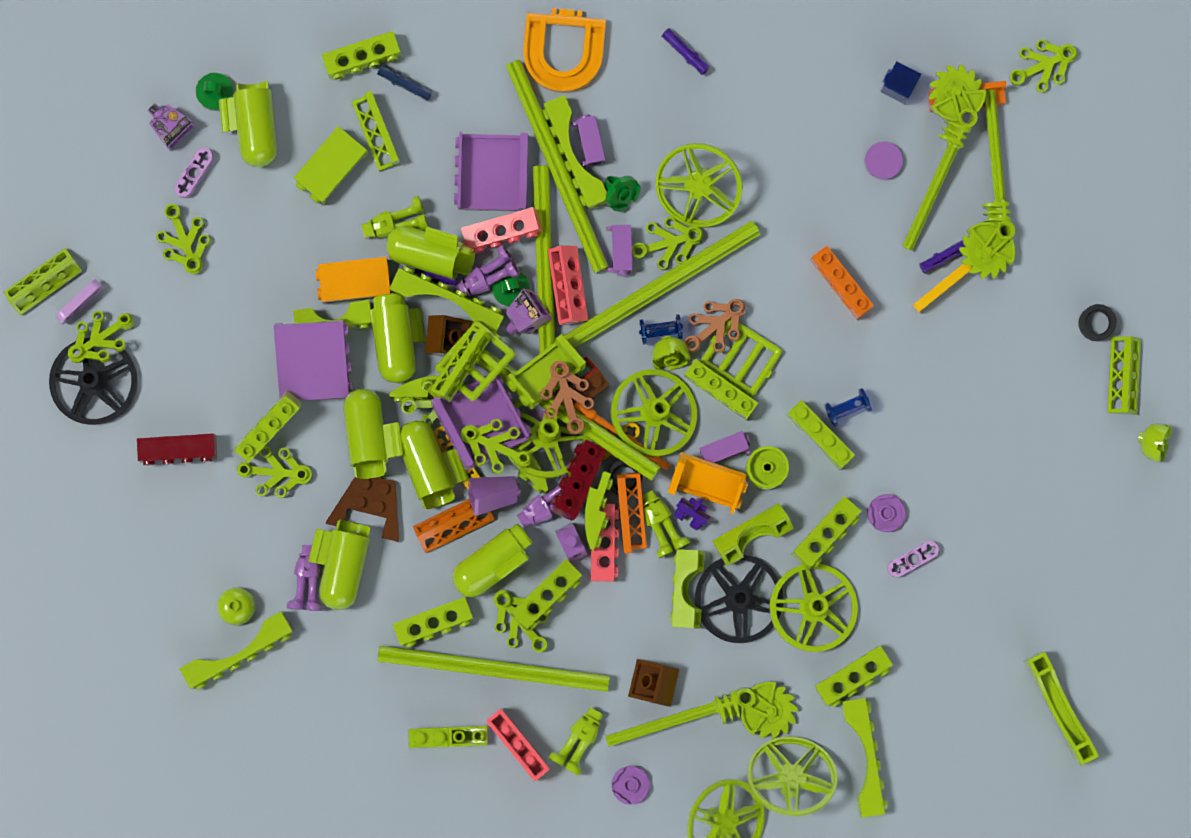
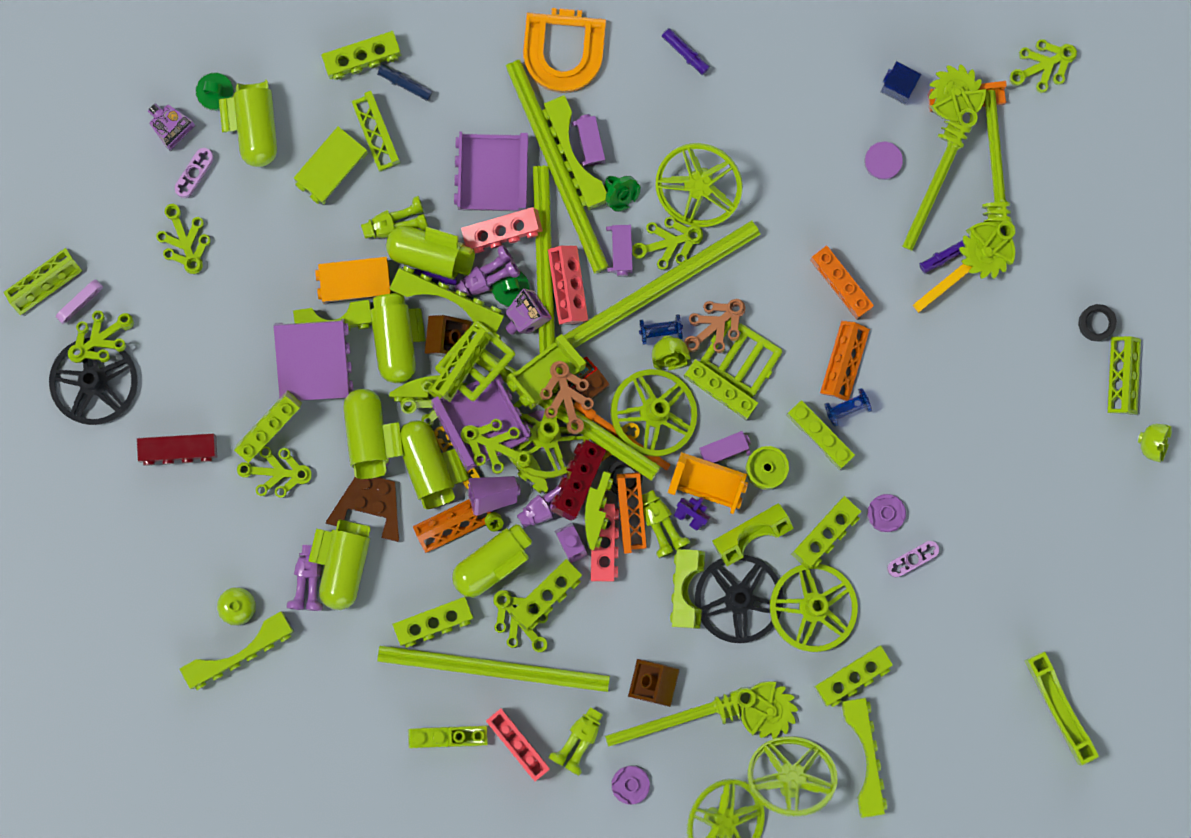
none -> lime bush [485,512,504,532]
none -> orange fence [820,321,870,402]

